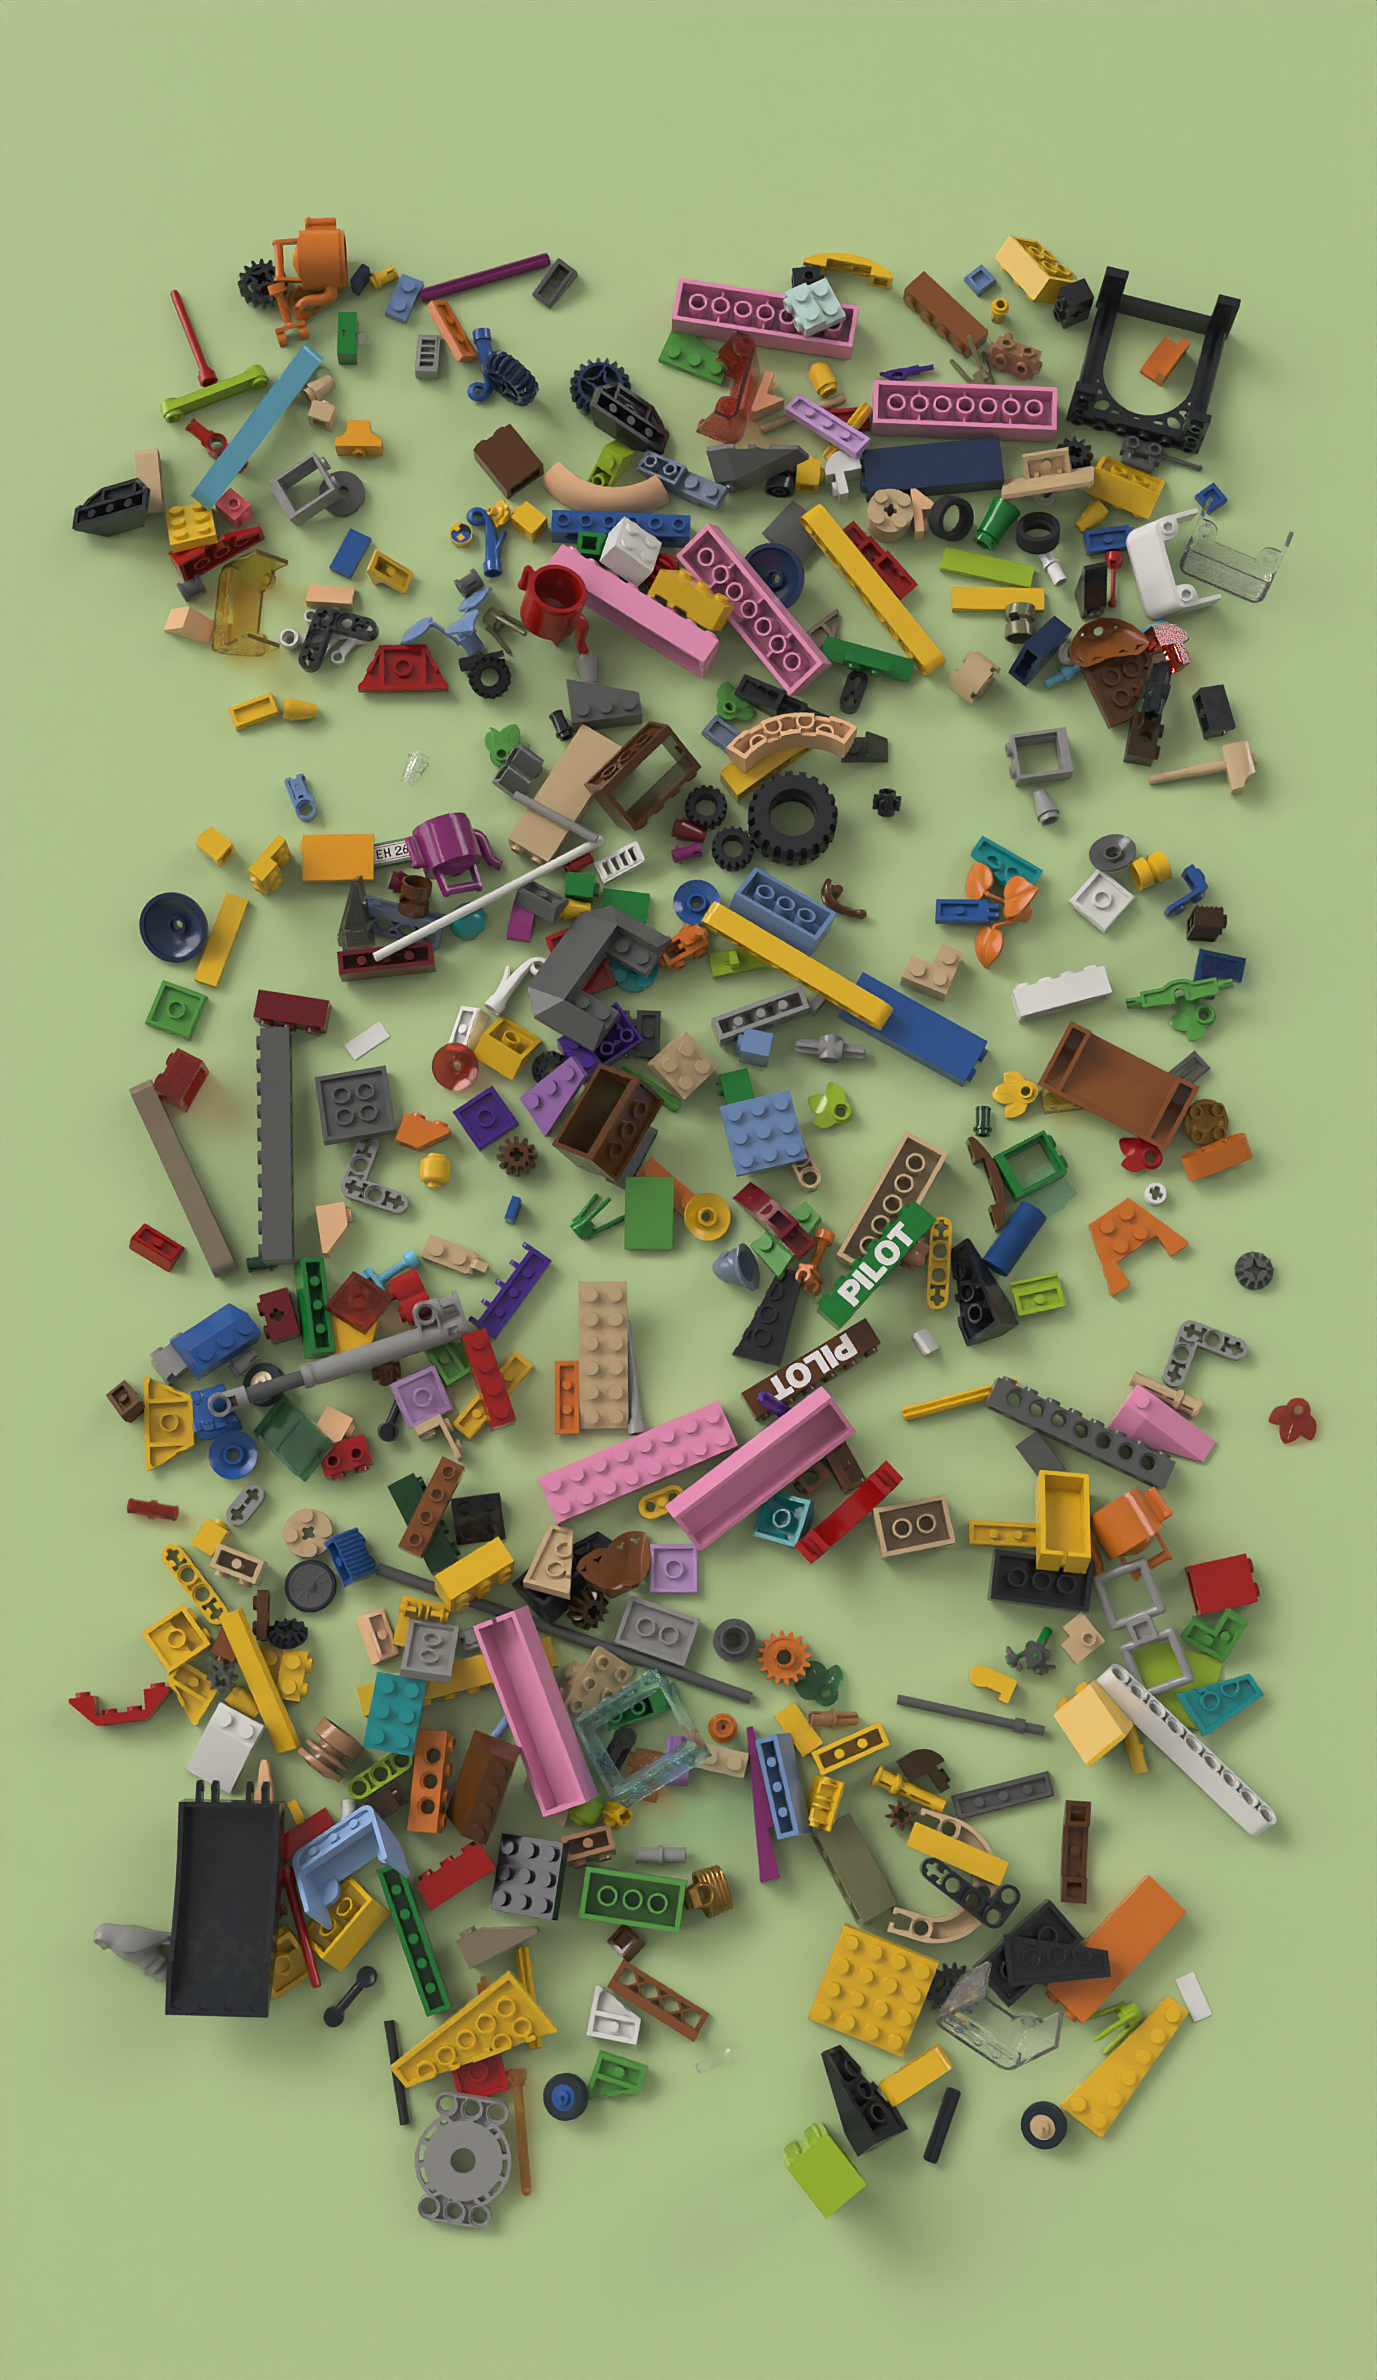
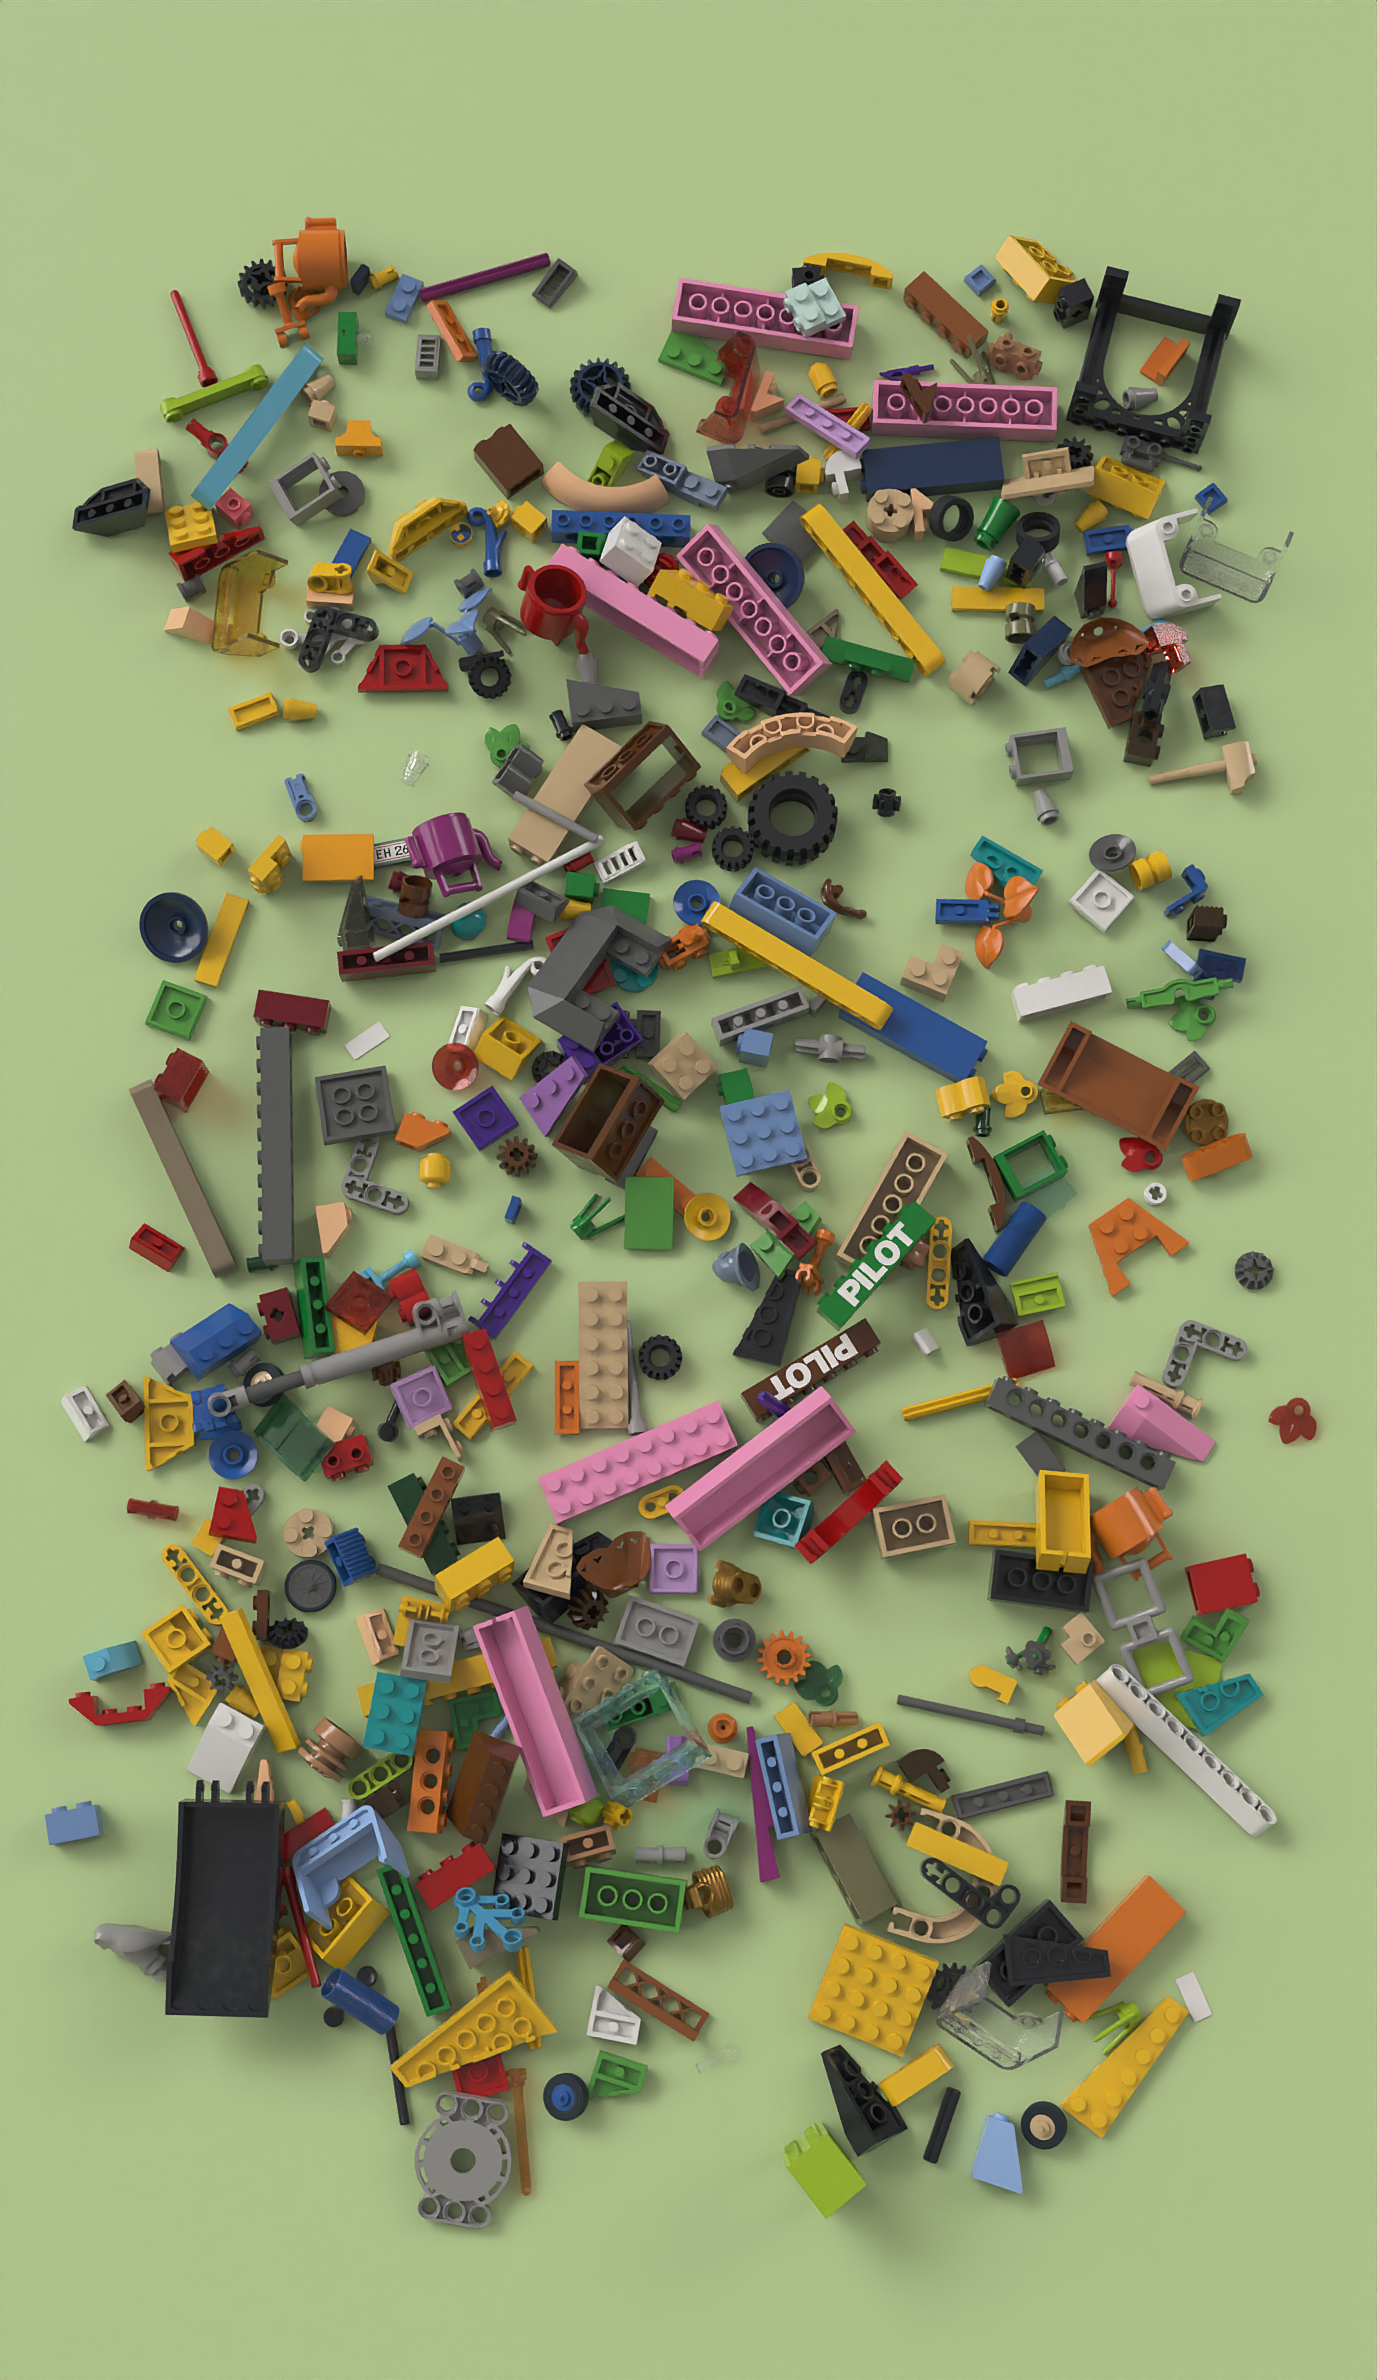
none -> medium blue brick [45,1801,104,1845]
none -> white slope [61,1385,110,1442]
none -> medium azure slope [83,1641,143,1681]
none -> red wing [209,1486,257,1544]
none -> yellow piece [307,562,354,595]
none -> blue piece [321,1968,399,2035]
none -> yellow wedge [389,497,468,562]
none -> black bar [439,940,534,963]
none -> green plate [448,1690,502,1750]
none -> dark azure plant [454,1887,526,1953]
none -> black tyre [638,1335,682,1381]
none -> light grey piece [703,1808,740,1859]
none -> pearl gold piece [708,1560,762,1608]
none -> reddish brown slope [900,372,937,424]
none -> yellow brick [935,1076,991,1122]
none -> light blue slope [969,2112,1023,2194]
none -> light blue cone [978,555,1007,592]
none -> clear red slope [995,1320,1055,1379]
none -> black brick [1005,537,1045,589]
none -> light grey cone [1122,387,1158,410]
none -> piece [1161,940,1203,980]

